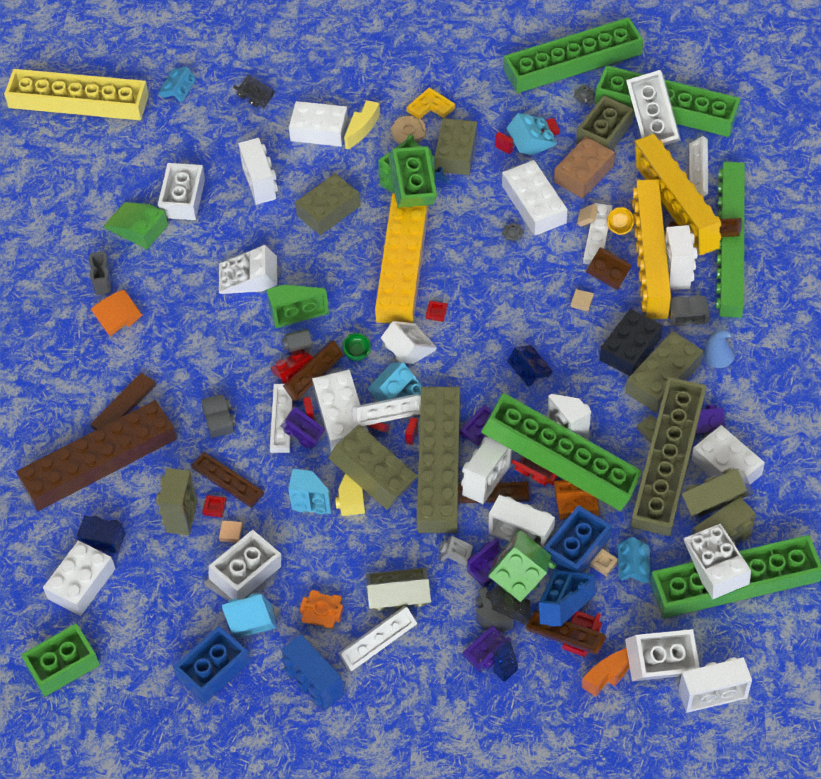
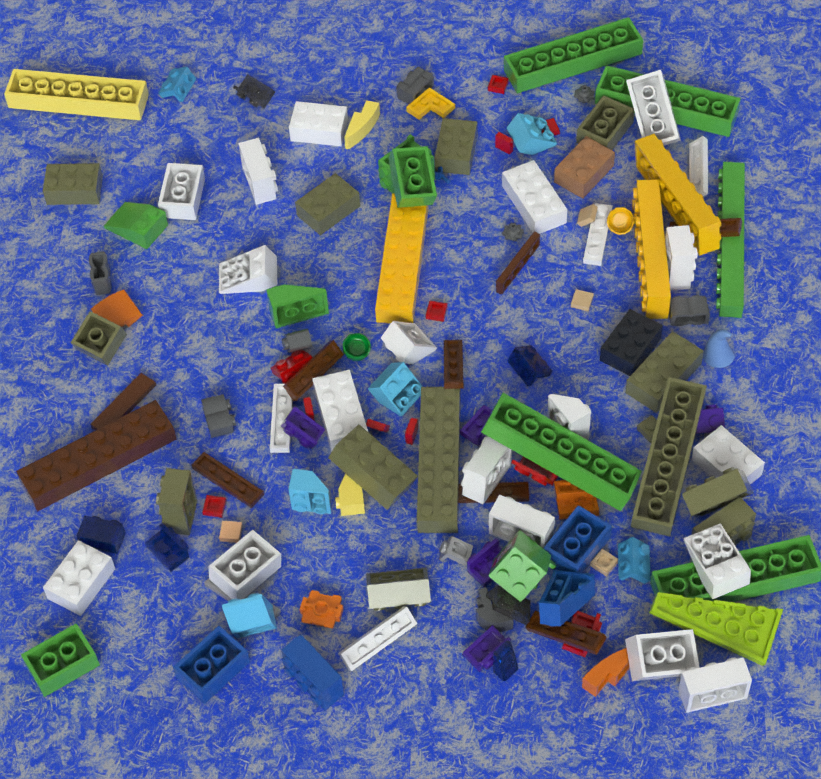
white plate [353,394,421,426] -> none
tan tile [391,116,426,144] -> none
reddish brown bracket [586,247,632,290] -> none
none -> olive brick [43,163,103,205]
none -> olive brick [70,311,127,366]
none -> clear blue bracket [145,523,189,572]
none -> dark grey brick [396,67,434,105]
none -> reddish brown tile [444,340,464,389]
none -> red tile [488,75,509,94]
none -> reddish brown tile [496,231,540,295]
none -> lime wing [649,592,783,666]

